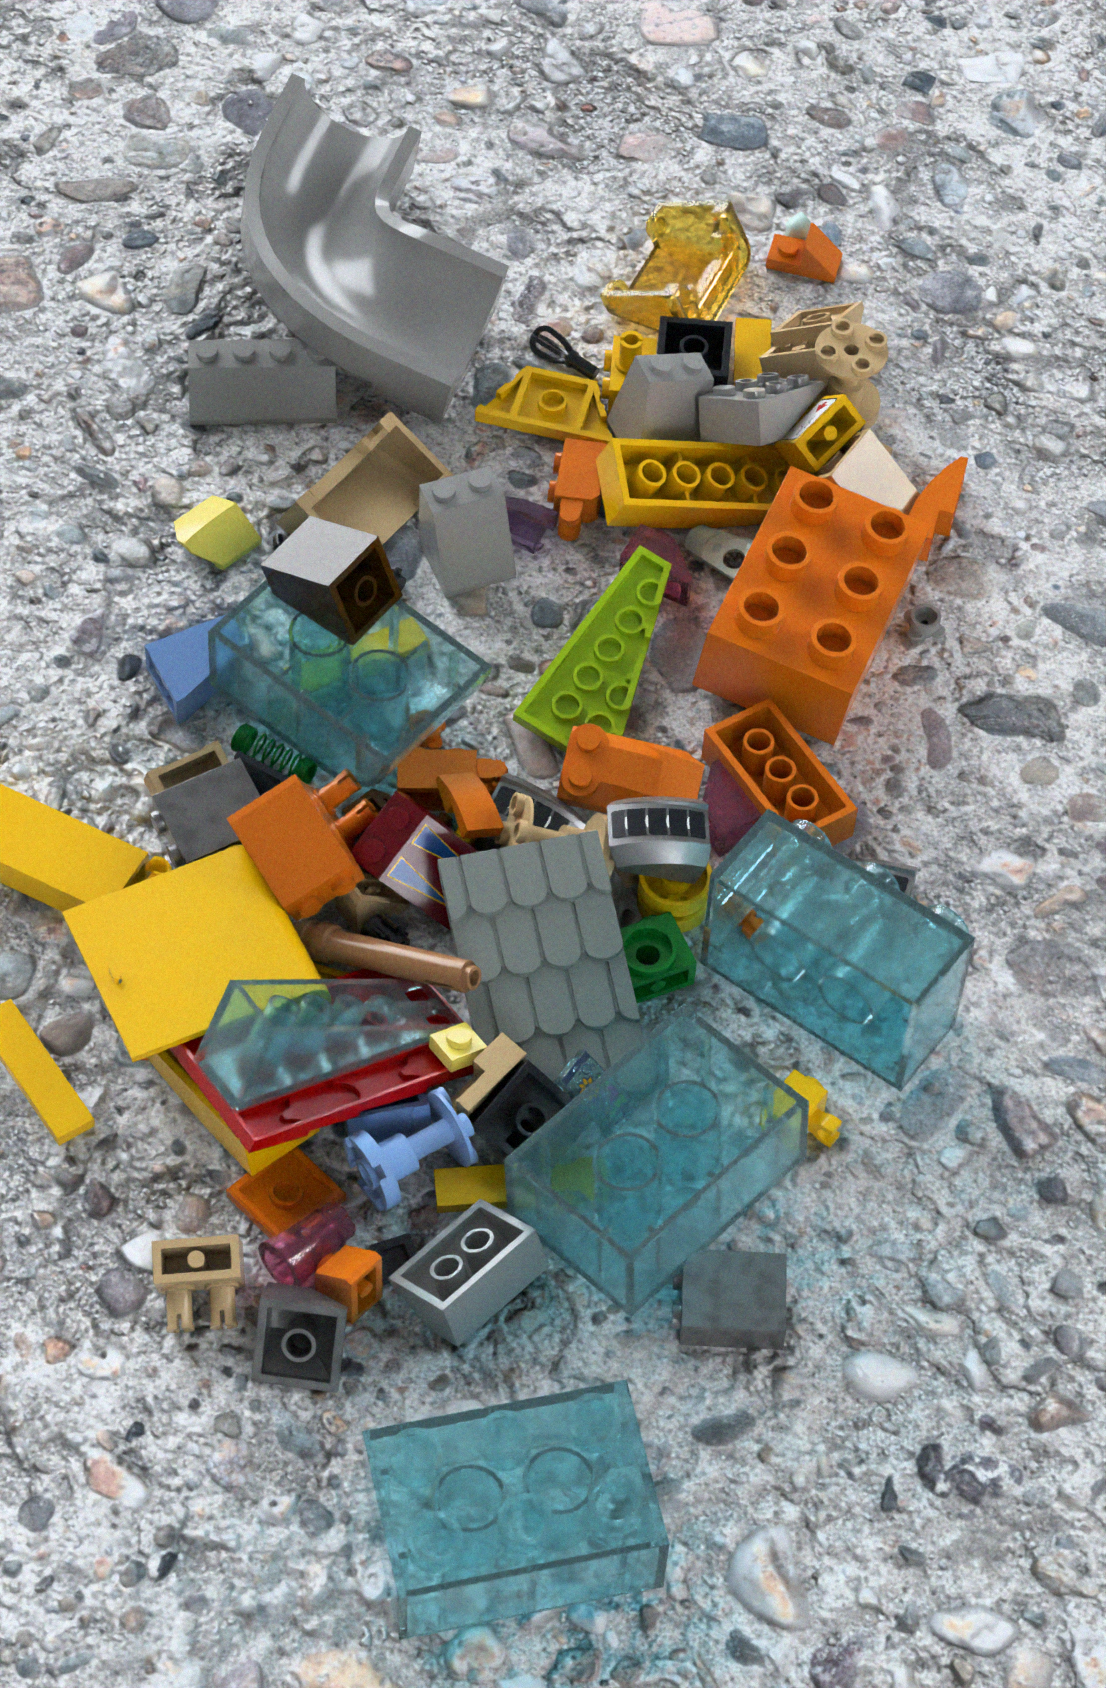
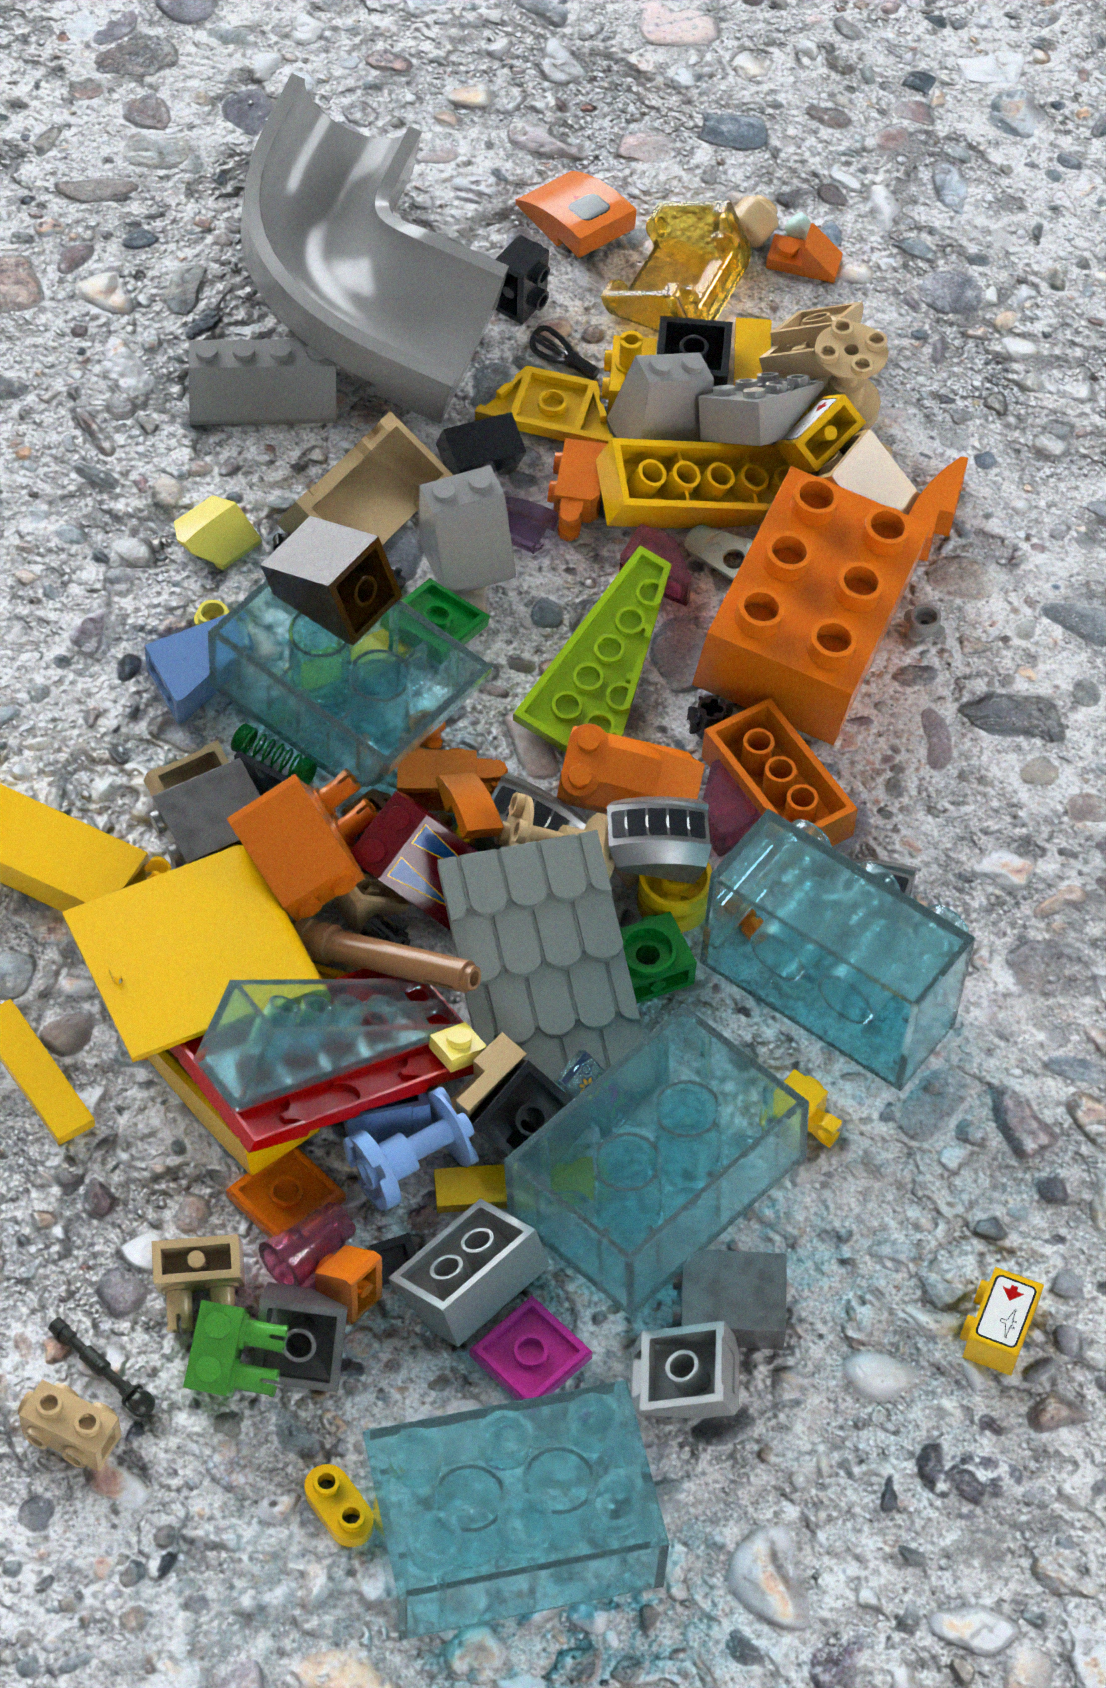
none -> tan brick [18,1379,121,1472]
none -> pearl dark grey piece [48,1317,155,1417]
none -> bright green brick [183,1300,289,1398]
none -> light yellow plate [194,600,232,625]
none -> yellow plate [304,1464,374,1547]
none -> green tile [383,578,490,662]
none -> black brick [436,412,526,475]
none -> dark pink plate [469,1295,593,1413]
none -> black brick [495,234,550,325]
none -> orange slope [516,171,637,258]
none -> light grey slope [629,1321,740,1418]
none -> black gear [687,695,733,740]
none -> tan head [726,195,779,248]
none -> brick [959,1267,1044,1376]

